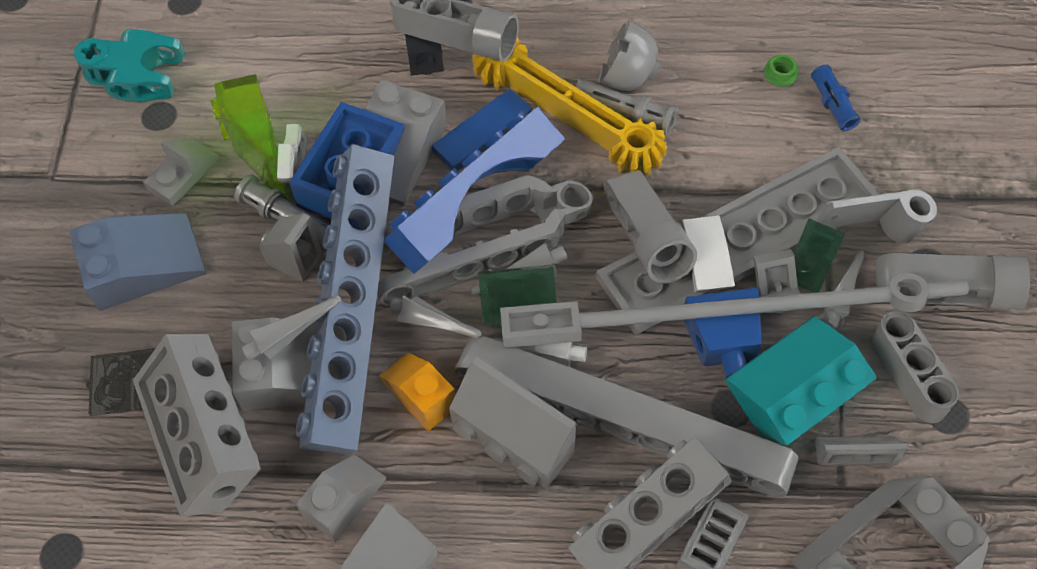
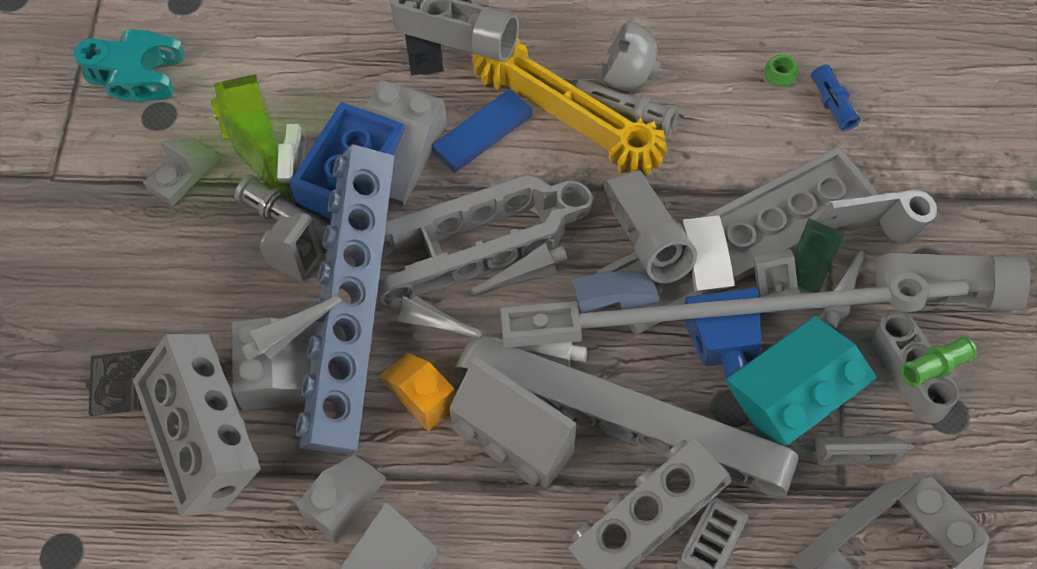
sand blue slope [69,213,206,311] -> none
arch [384,107,565,274] -> none
clear green bracket [478,264,557,328] -> none
none -> sand blue slope [572,271,660,313]
none -> bright green pin [900,336,977,387]

